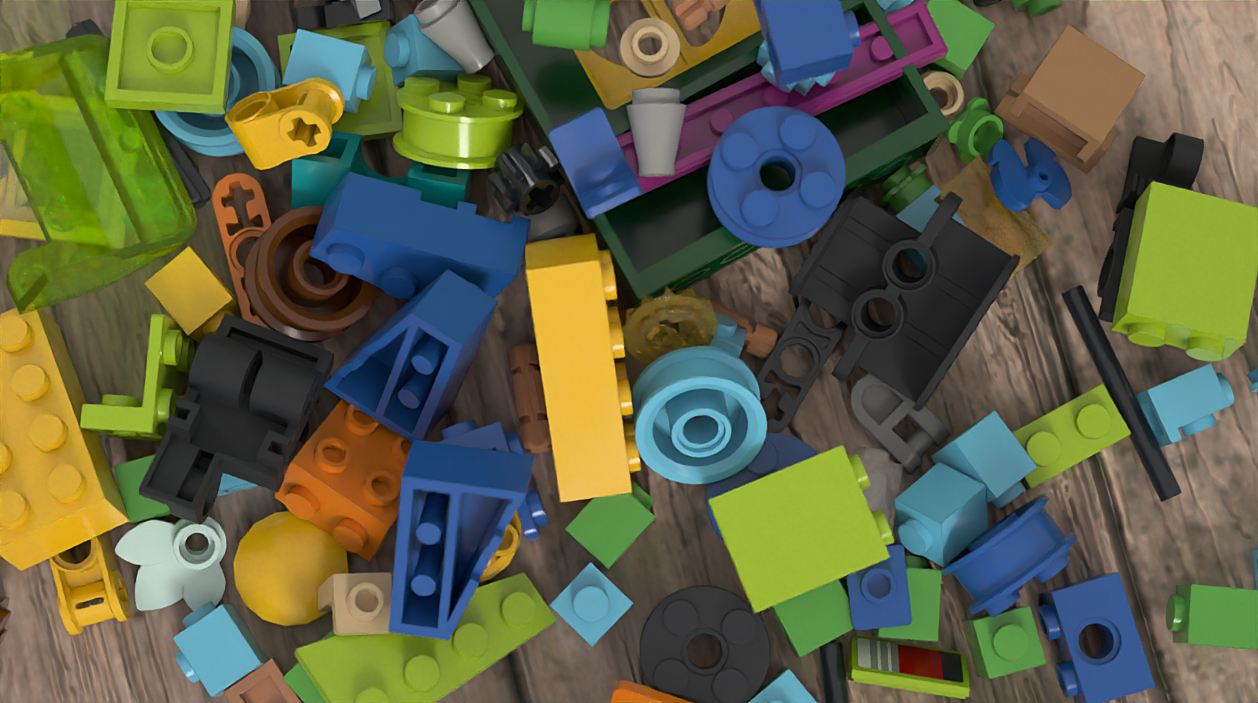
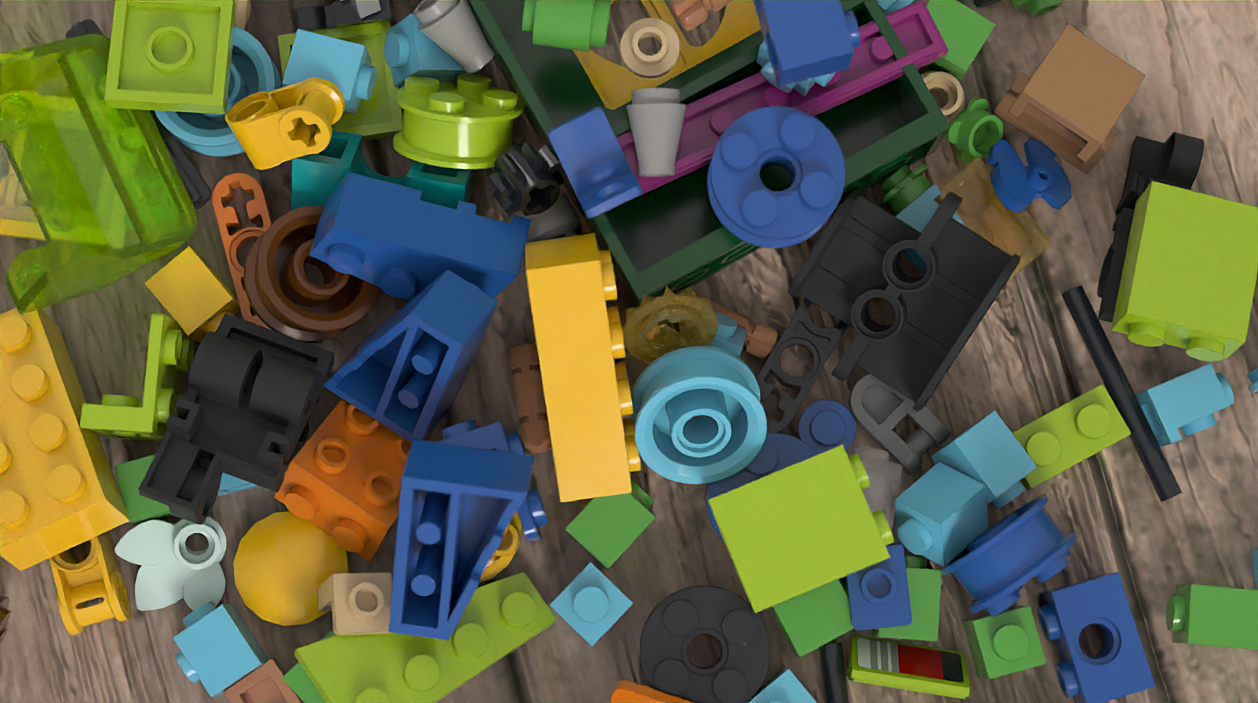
none -> blue plate [798,400,856,454]

